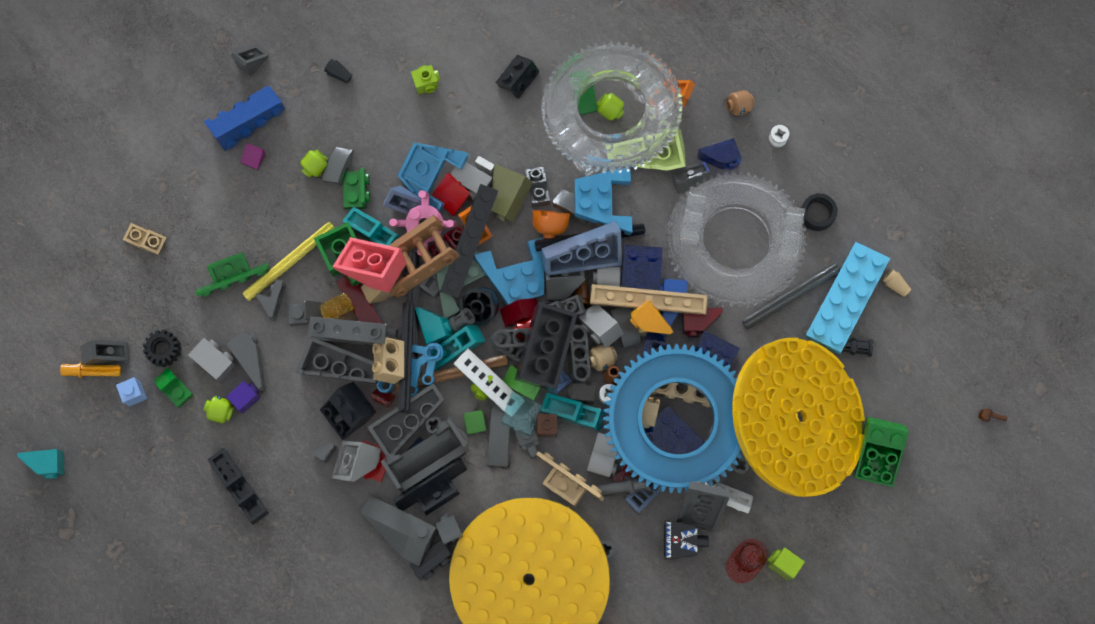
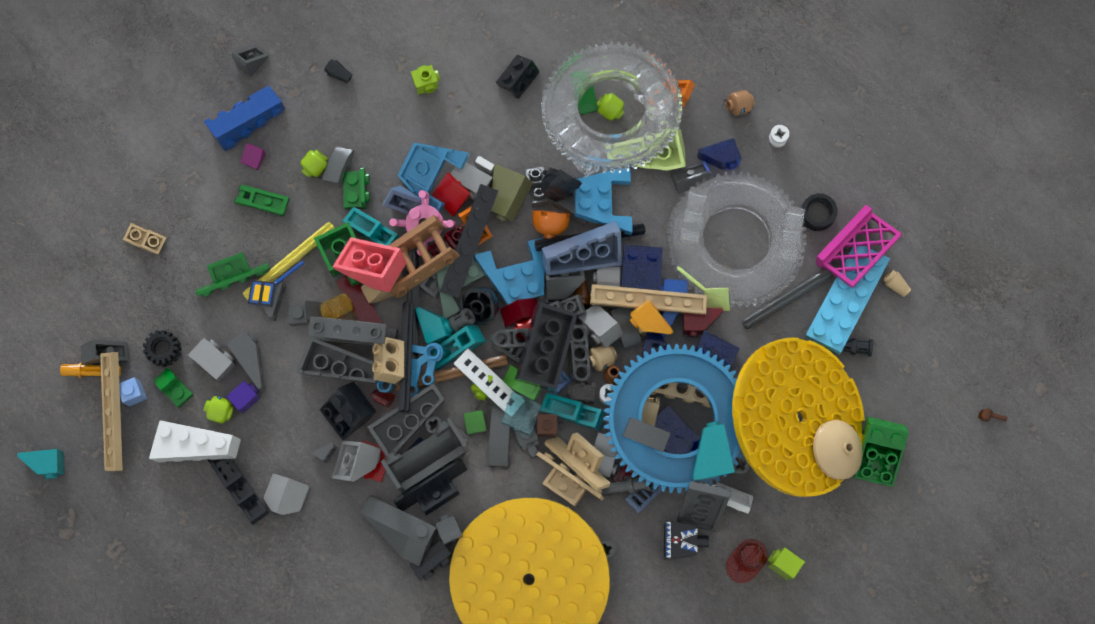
none -> tan tile [100,352,123,471]
none -> white wedge [149,421,241,463]
none -> green plate [234,185,290,217]
none -> piece [248,261,304,307]
none -> light grey slope [263,473,310,515]
none -> black helmet [540,167,582,202]
none -> tan bracket [545,432,610,491]
none -> dark grey slope [623,417,670,452]
none -> yellowish green piece [677,267,730,311]
none -> teal slope [692,421,735,481]
none -> tan dish [813,420,863,480]
none -> dark pink fence [816,205,902,289]

